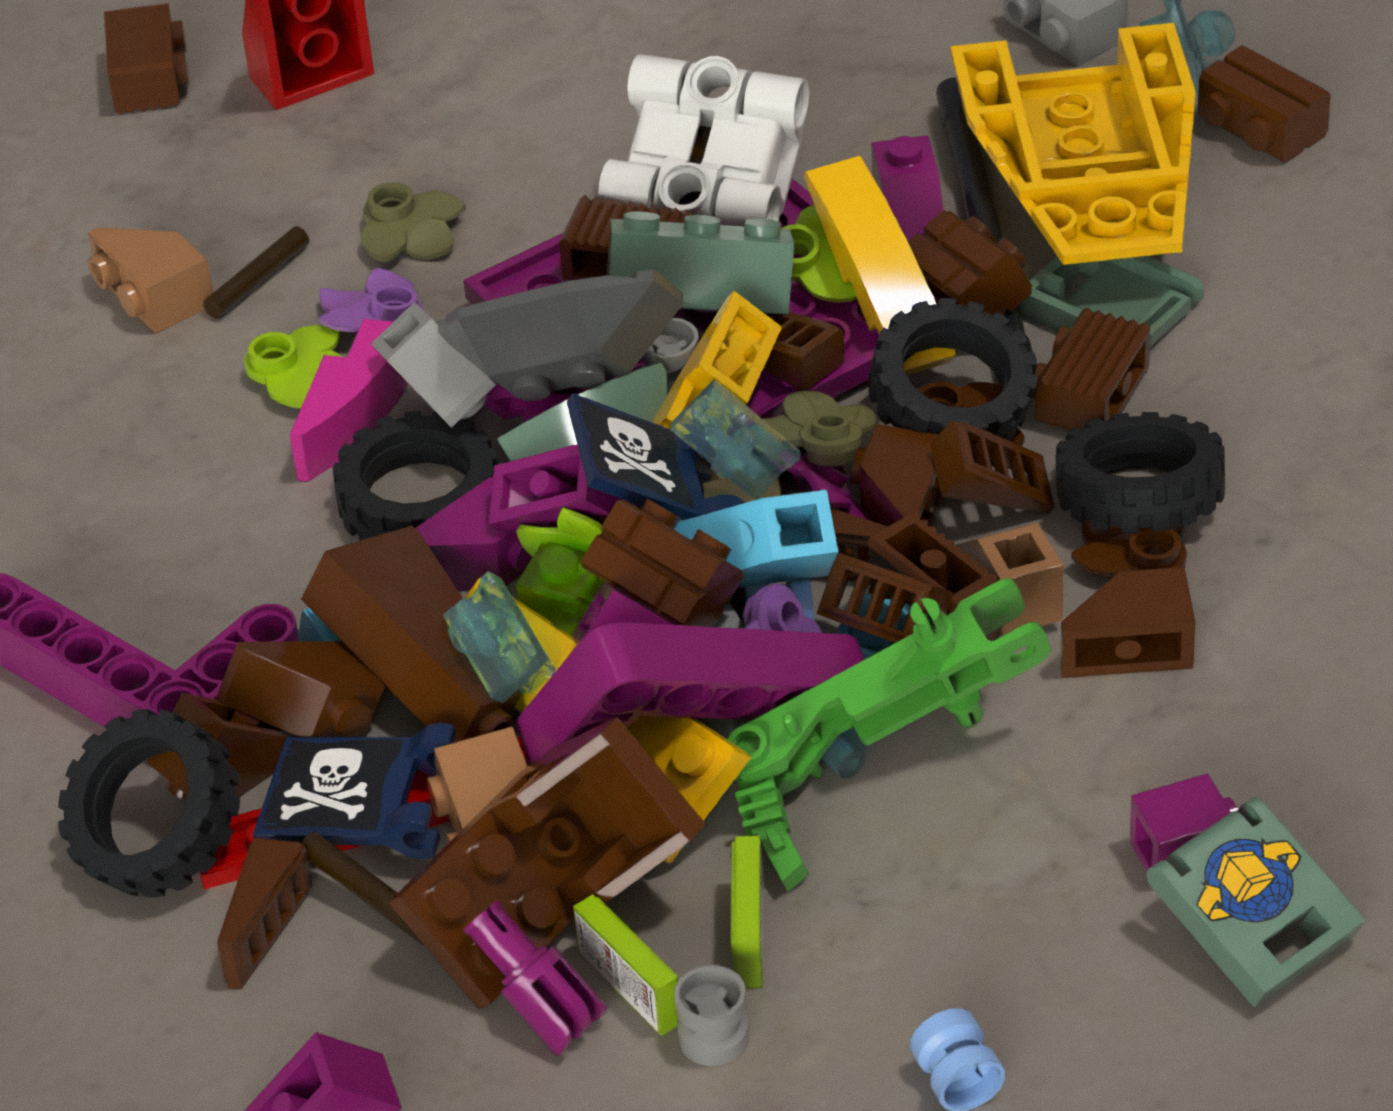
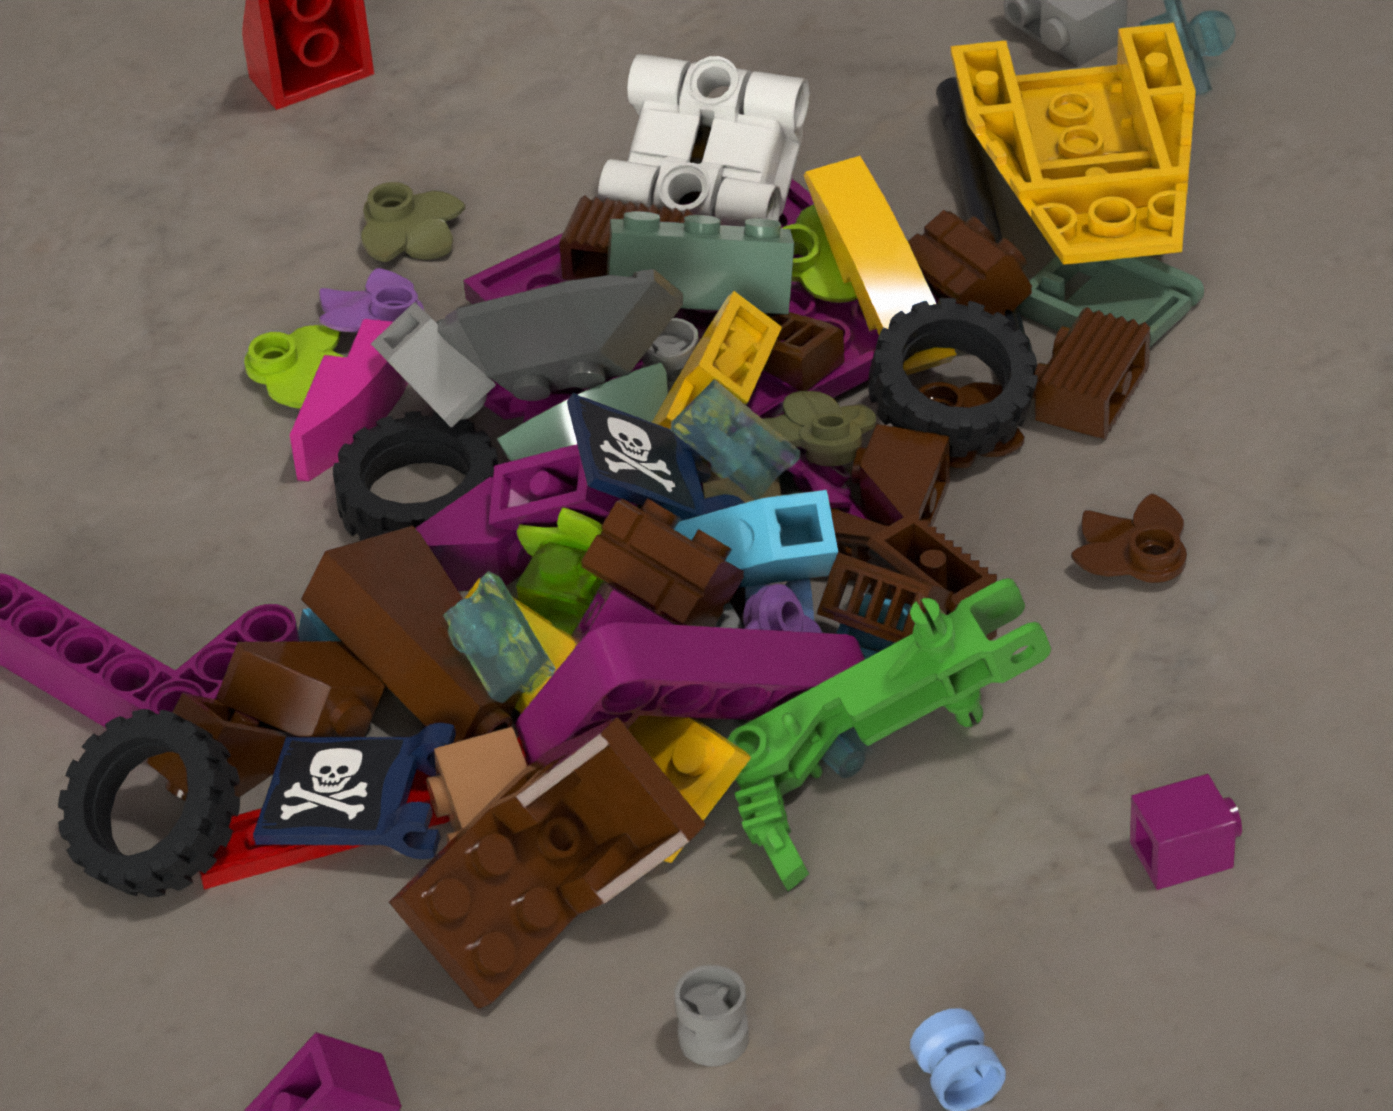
medium nougat slope [88,227,213,334] -> none
reddish brown brick [104,3,189,115] -> none
dark brown piece [203,226,309,319] -> none
reddish brown slope [217,838,312,989] -> none
dark brown piece [301,831,424,946] -> none
magenta arm [463,899,608,1055] -> none
tile [573,895,679,1036] -> none
lime tile [731,836,763,988] -> none
magenta slope [871,135,944,241] -> none
reddish brown slope [930,421,1055,514] -> none
medium nougat slope [954,523,1063,637] -> none
black tyre [1055,412,1225,533] -> none
reddish brown slope [1061,567,1195,678] -> none
sand green container [1146,797,1366,1008] -> none
reddish brown brick [1198,45,1331,164] -> none

